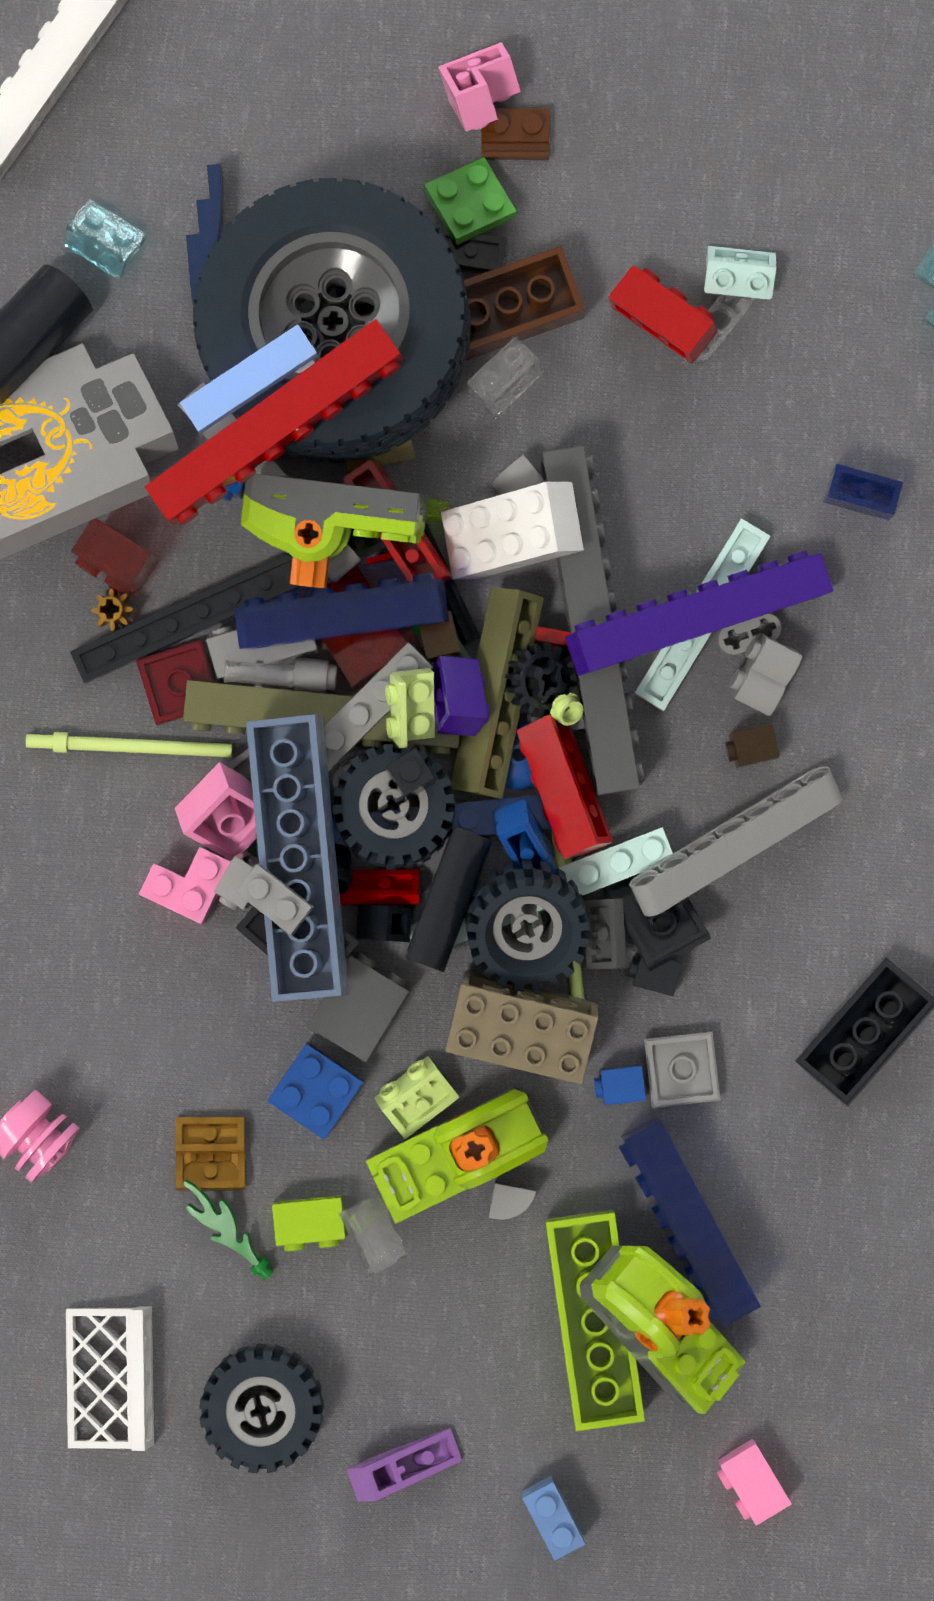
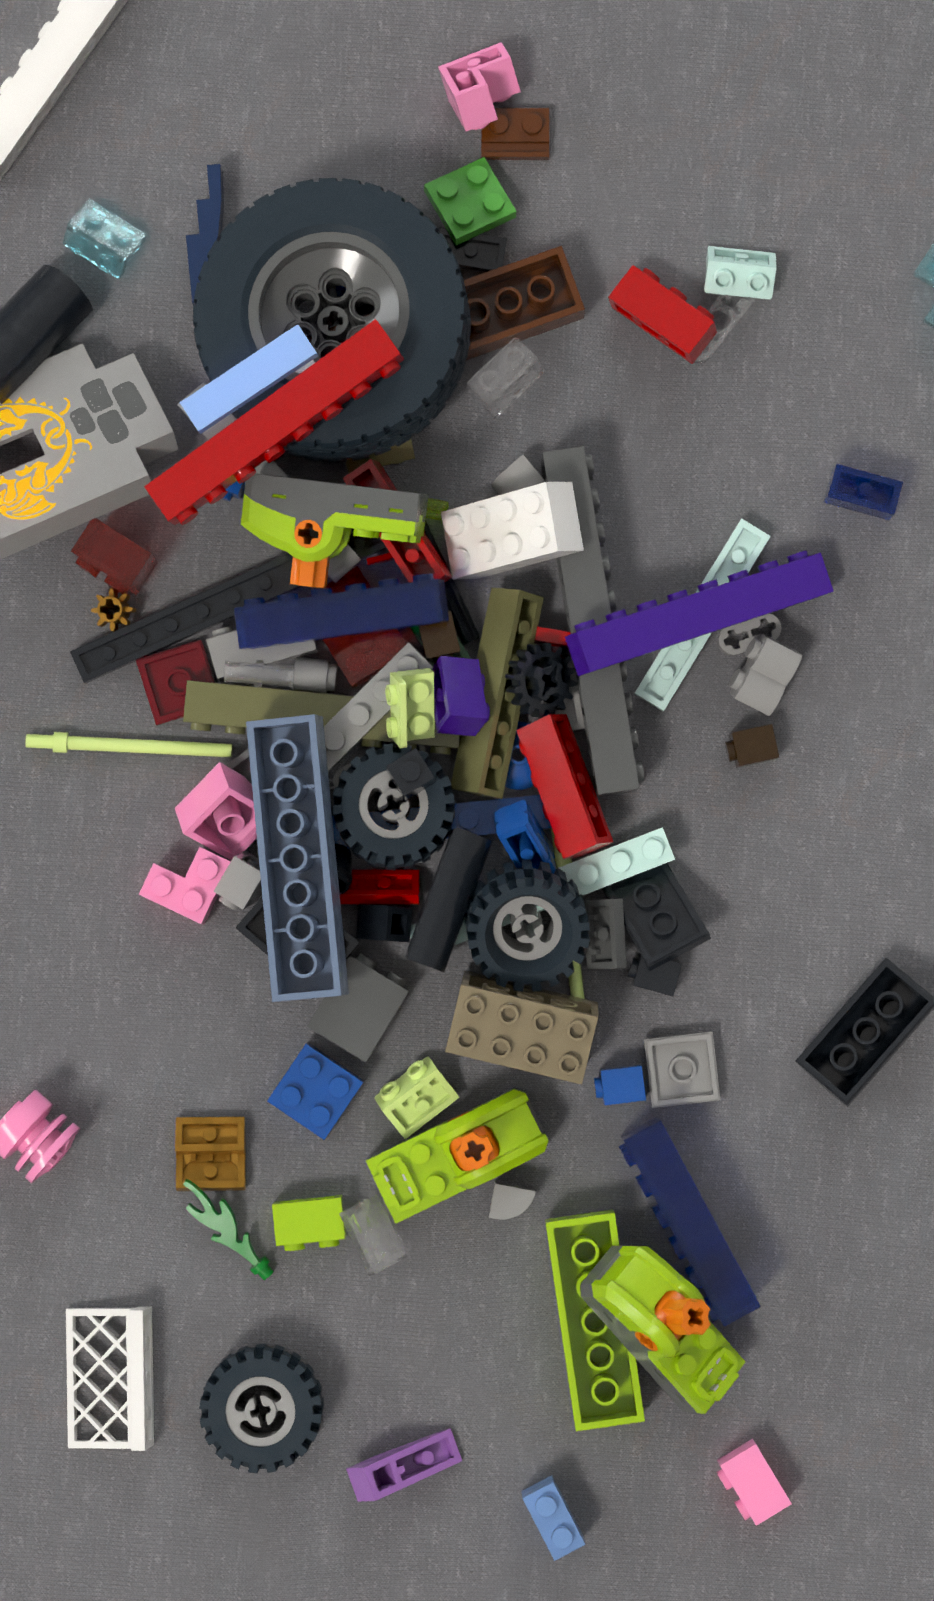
light grey plate [235,864,314,935] -> none
yellowish green plate [550,693,584,726] -> none
light grey beam [629,766,843,916] -> none

